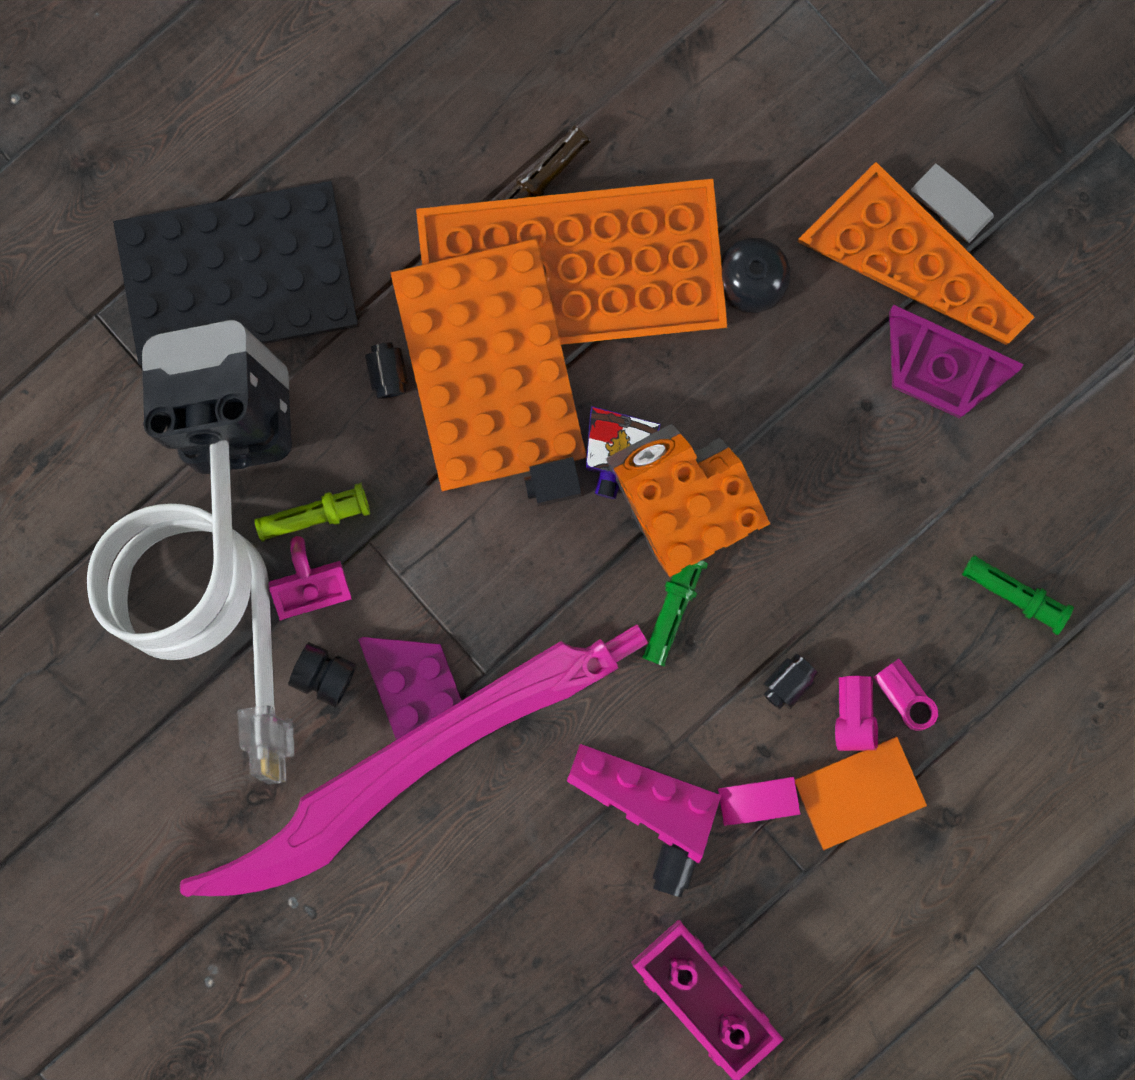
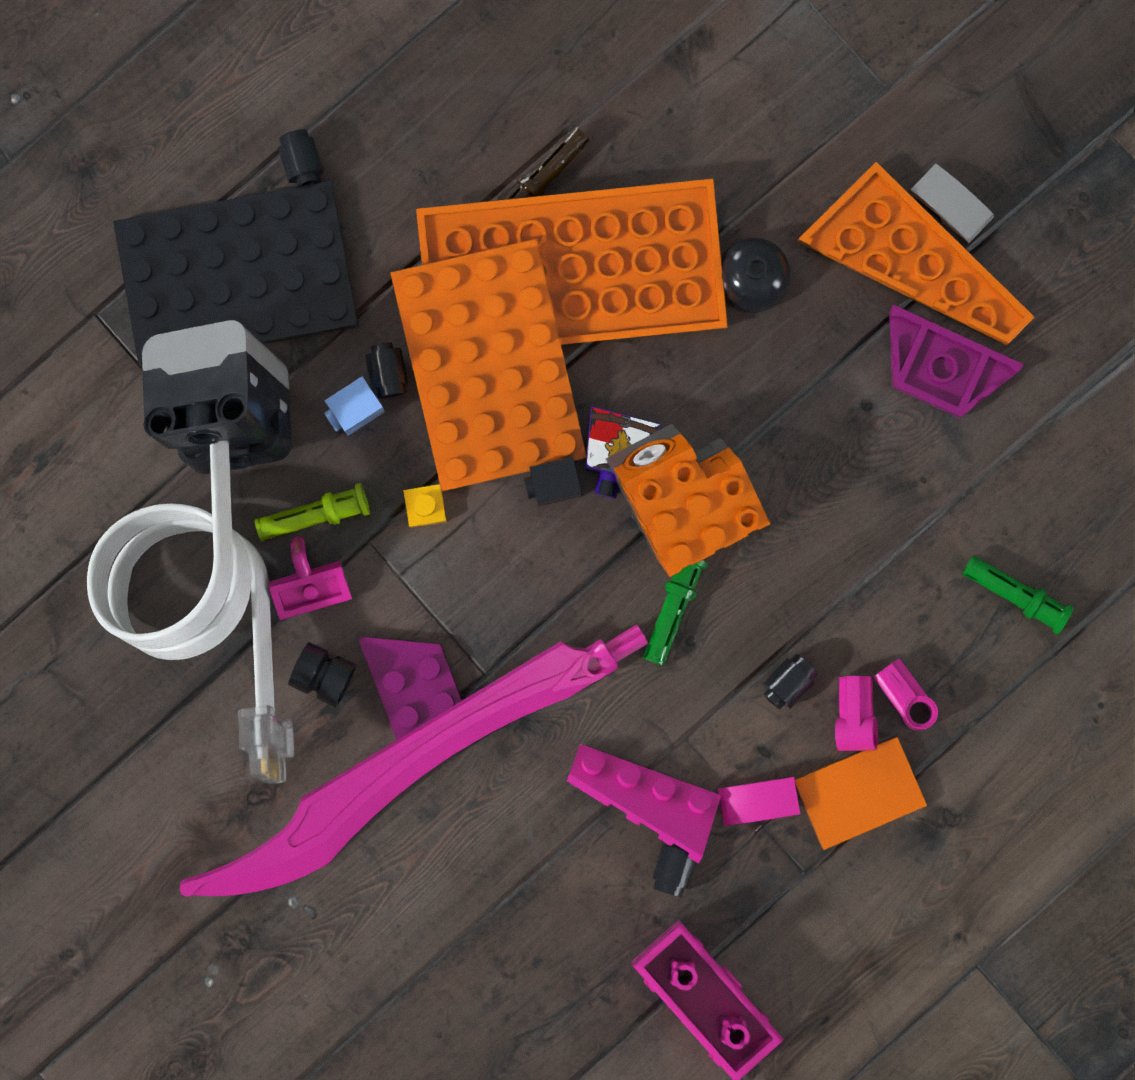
none -> black brick [278,129,324,187]
none -> light blue brick [324,376,385,436]
none -> yellow plate [403,484,447,528]

